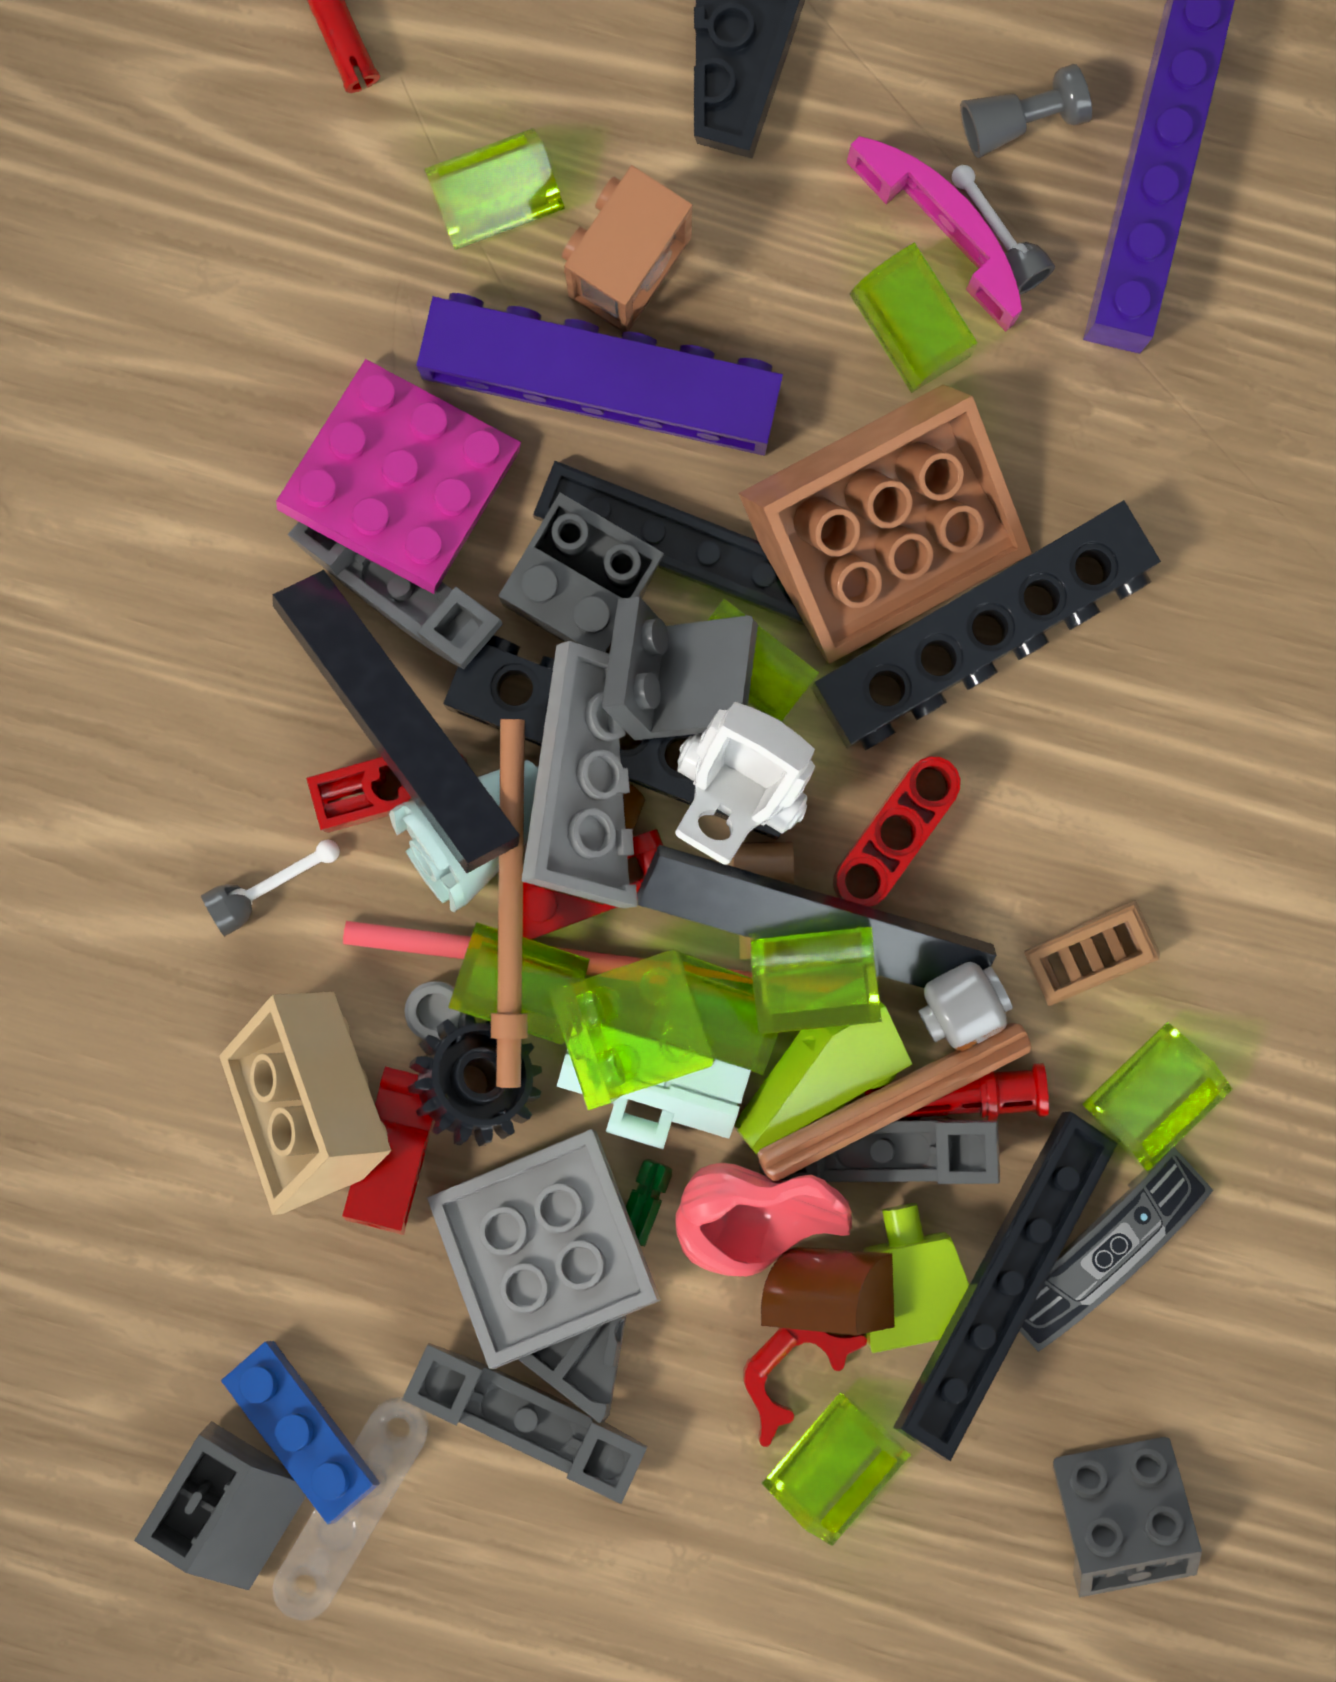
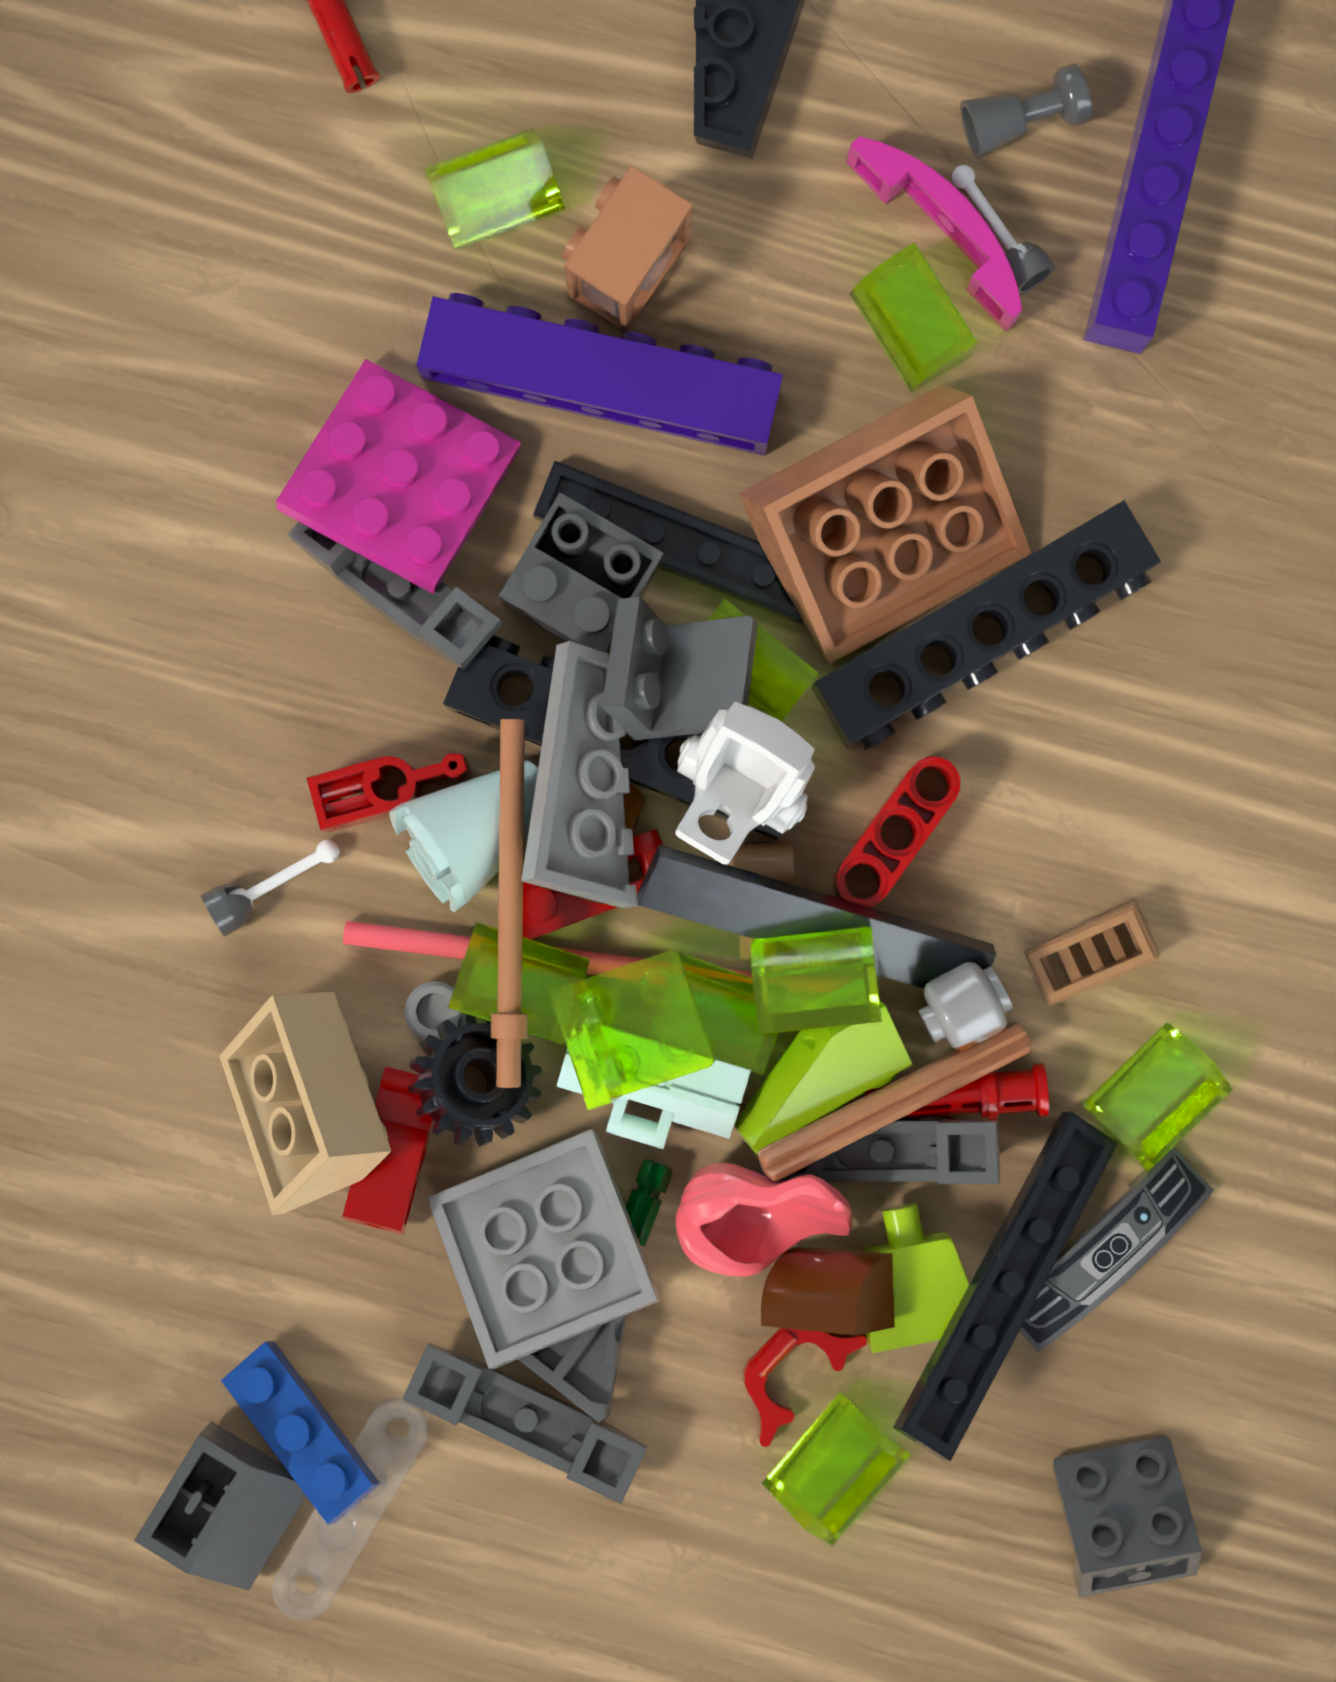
black tile [272,570,520,873] -> none

